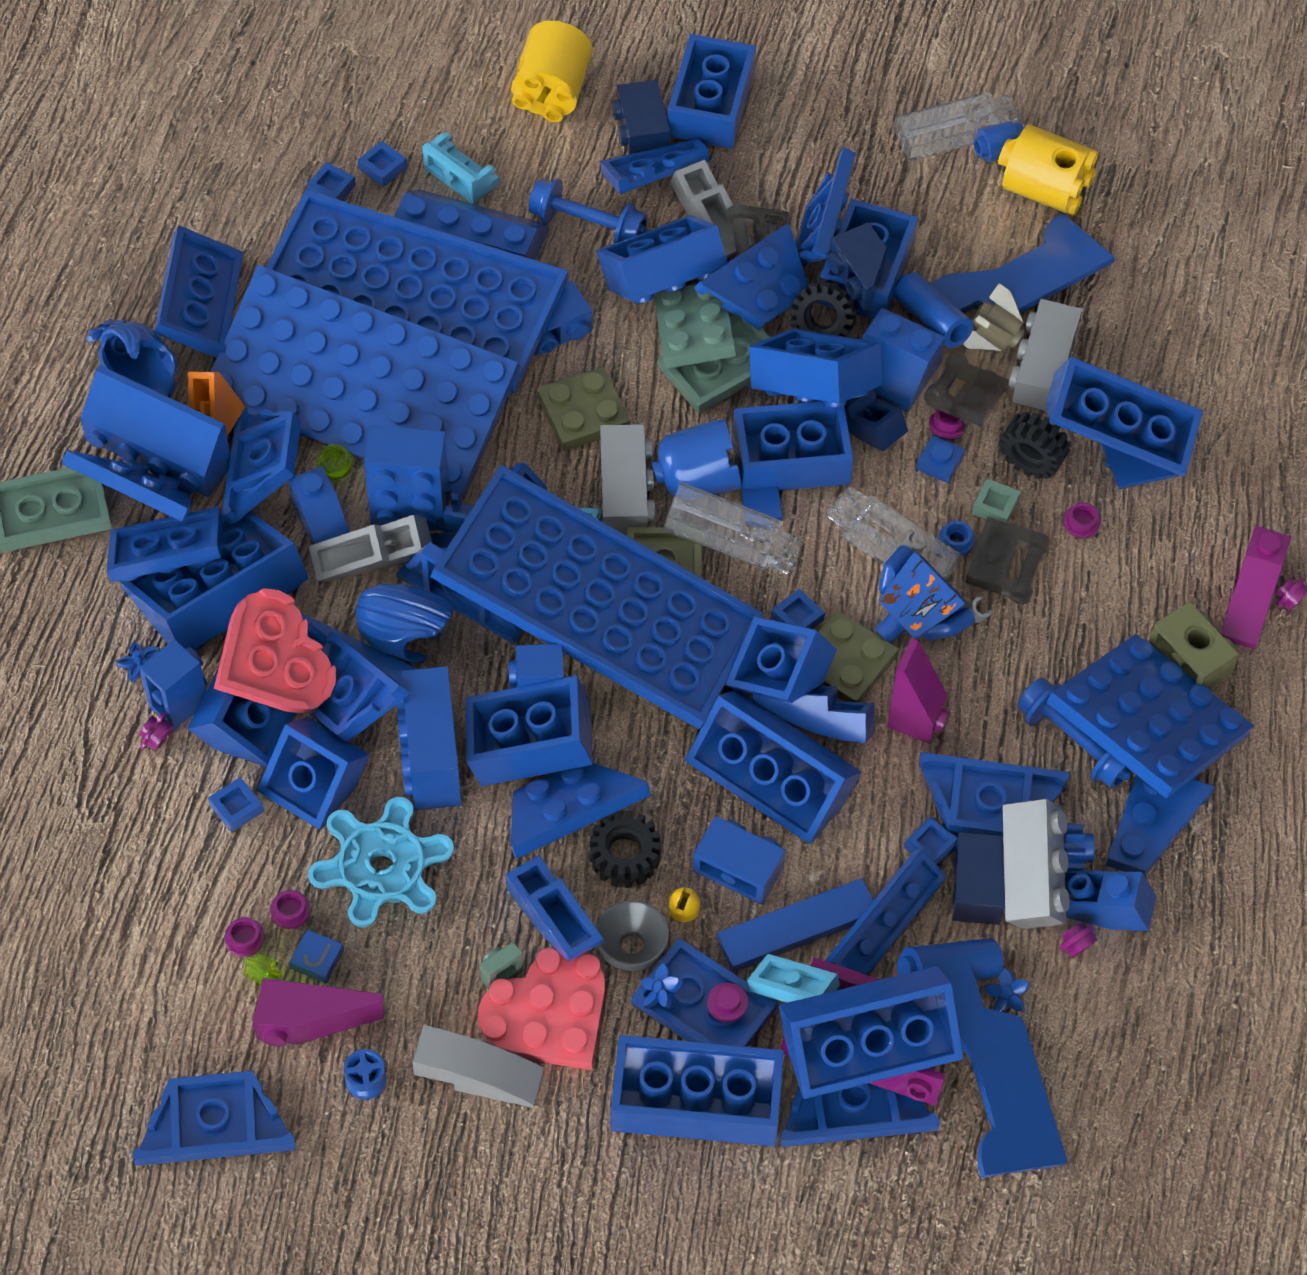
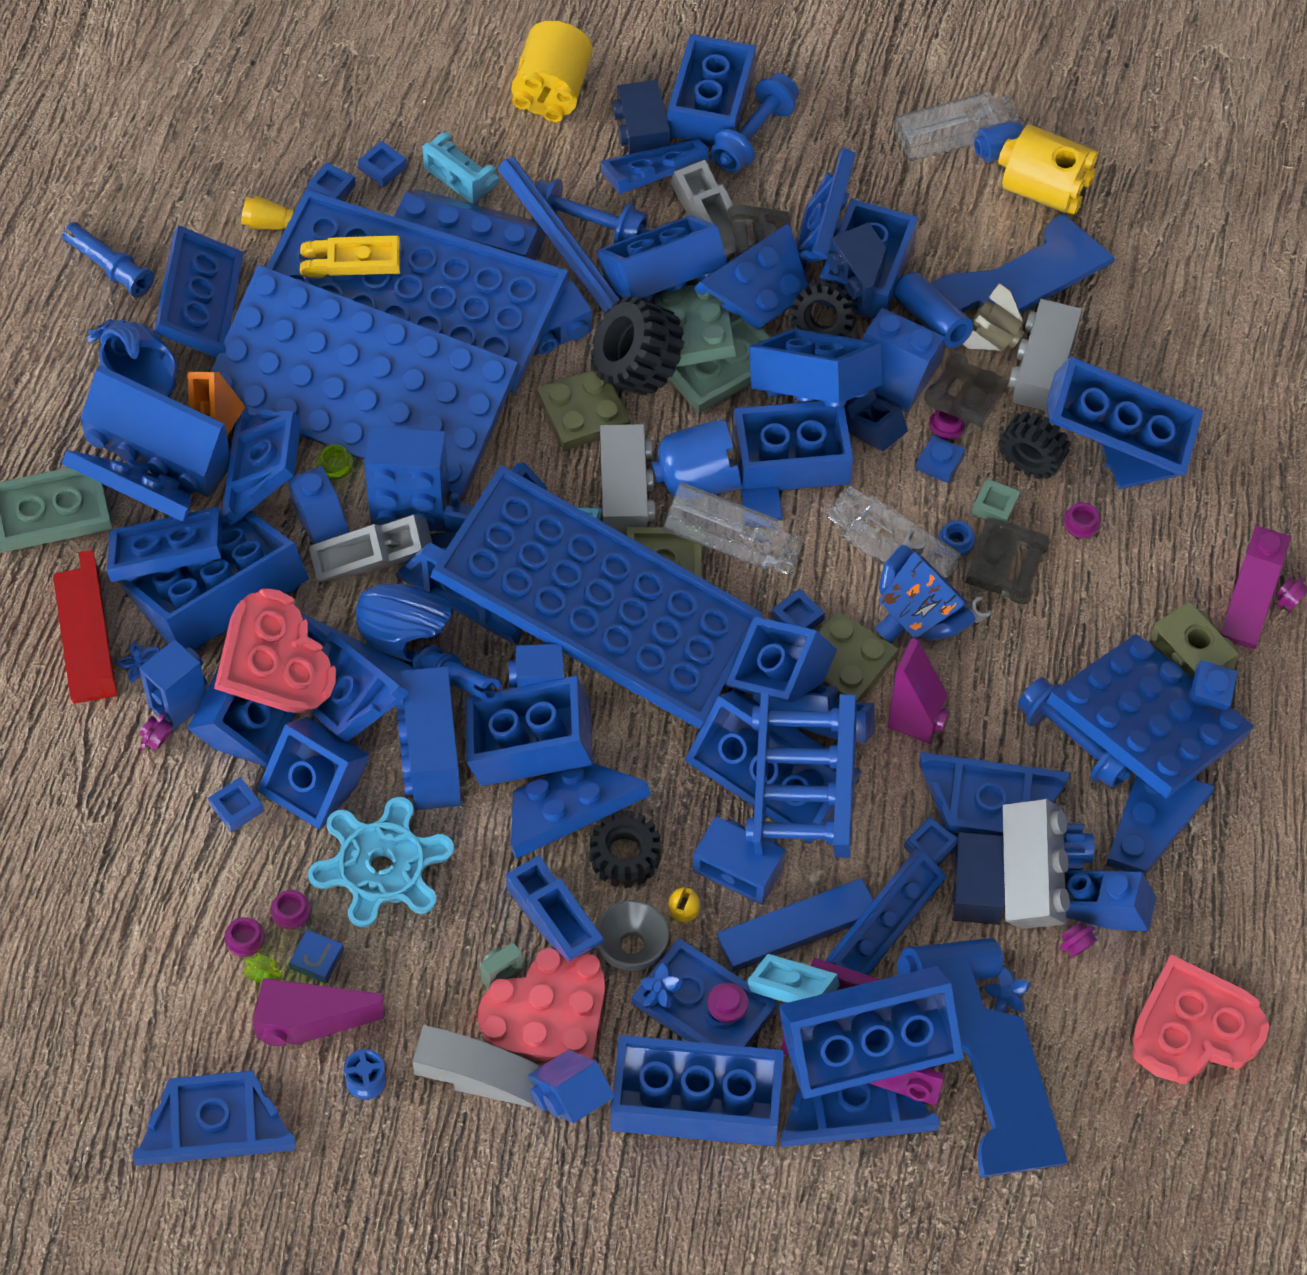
none -> red panel [53,550,117,704]
none -> blue pin [62,222,154,298]
none -> yellow cone [241,195,294,230]
none -> yellow hinge [300,236,401,278]
none -> blue pin [413,644,502,703]
none -> blue axle [498,157,621,313]
none -> blue brick [528,1049,615,1123]
none -> black tyre [591,296,684,395]
none -> blue piece [710,73,799,173]
none -> blue fence [746,693,857,858]
none -> coral plate [1132,954,1270,1083]
none -> blue plate [1189,660,1238,711]

